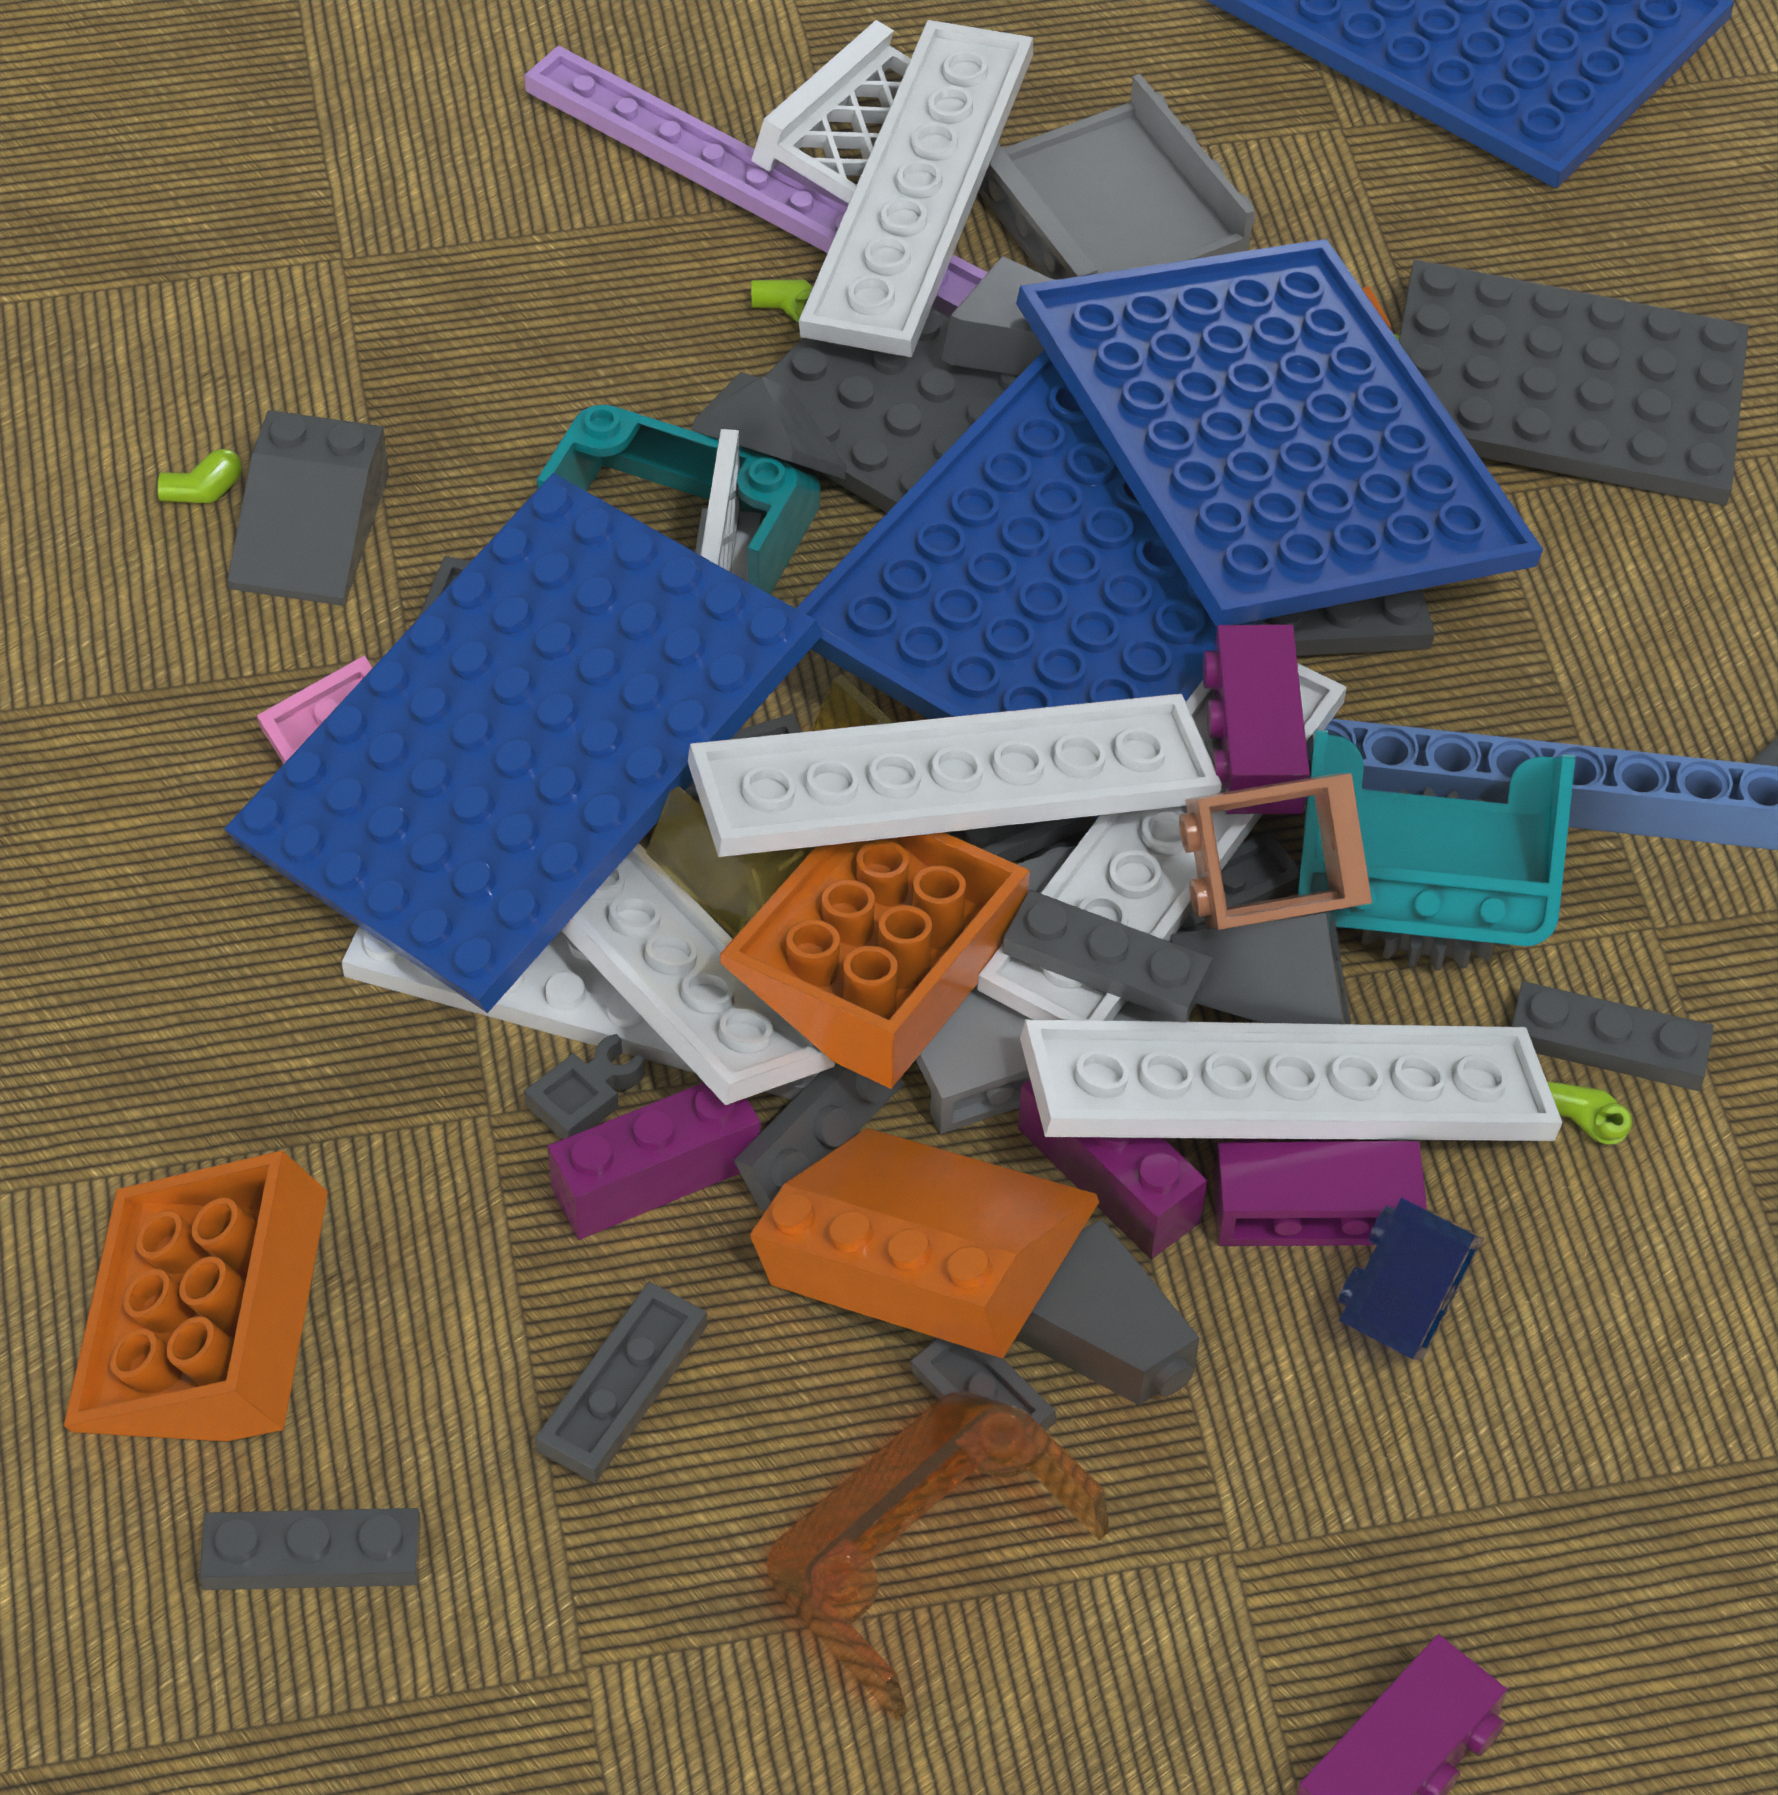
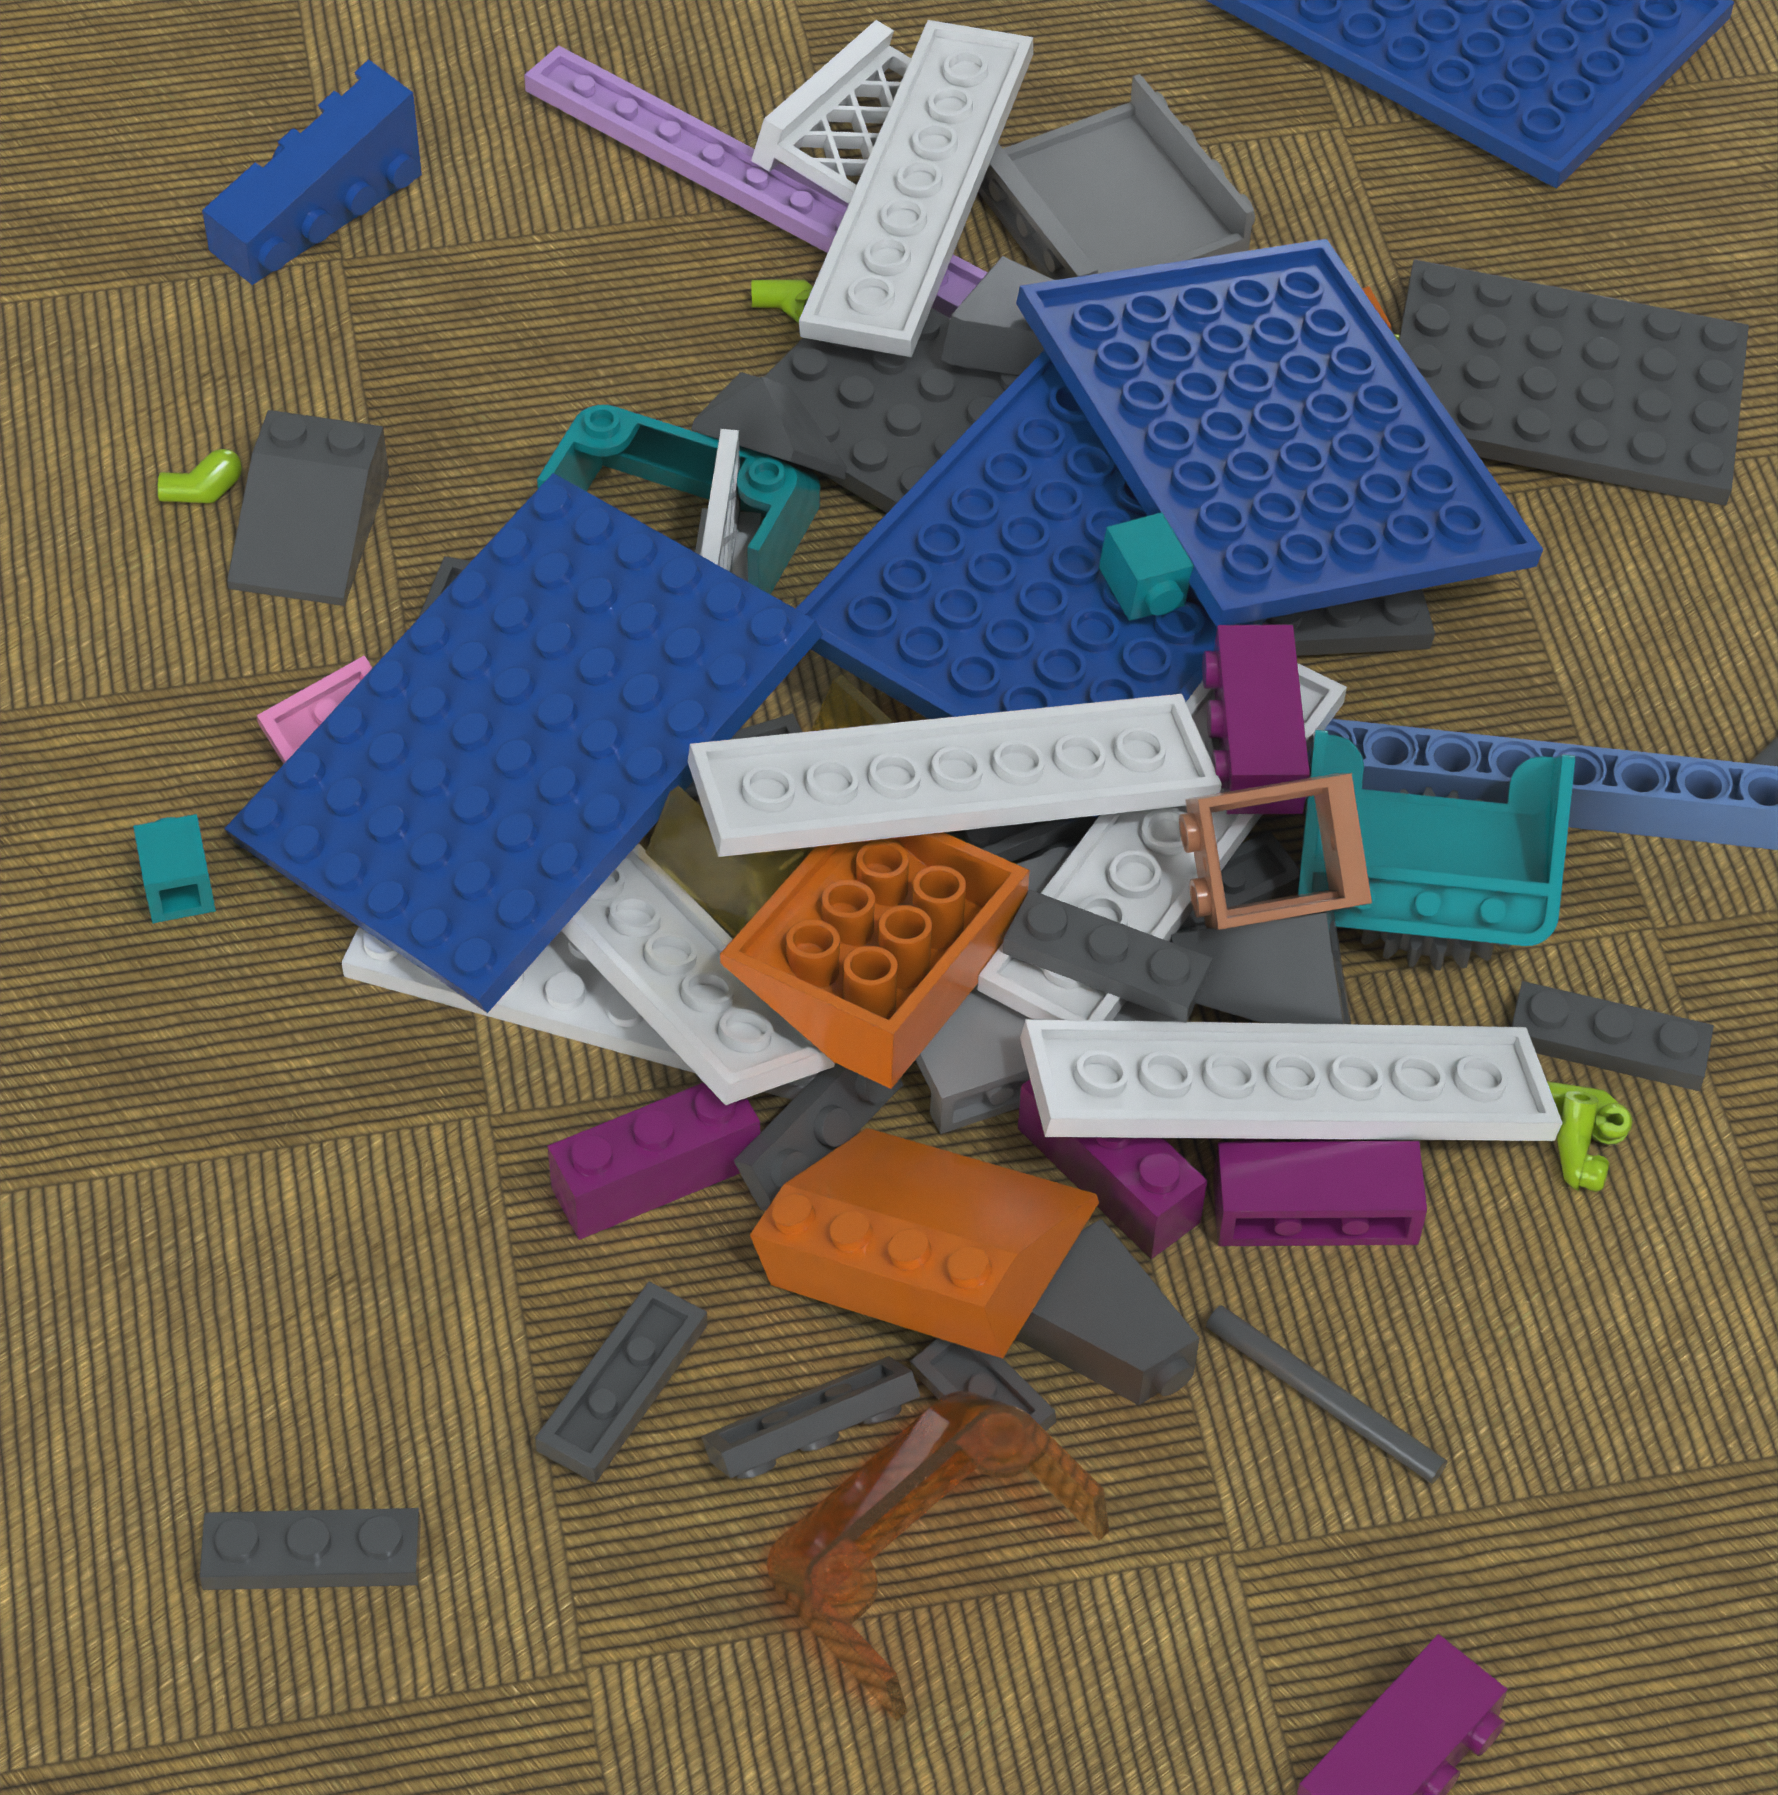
orange slope [64,1150,328,1442] -> none
dark grey plate [524,1034,645,1140] -> none
clear blue brick [1338,1197,1484,1360] -> none
none -> teal brick [133,814,216,924]
none -> blue wedge [202,59,422,285]
none -> dark grey plate [701,1356,920,1479]
none -> teal brick [1099,512,1194,621]
none -> dark grey bar [1206,1305,1448,1484]
none -> lime arm [1557,1091,1609,1192]

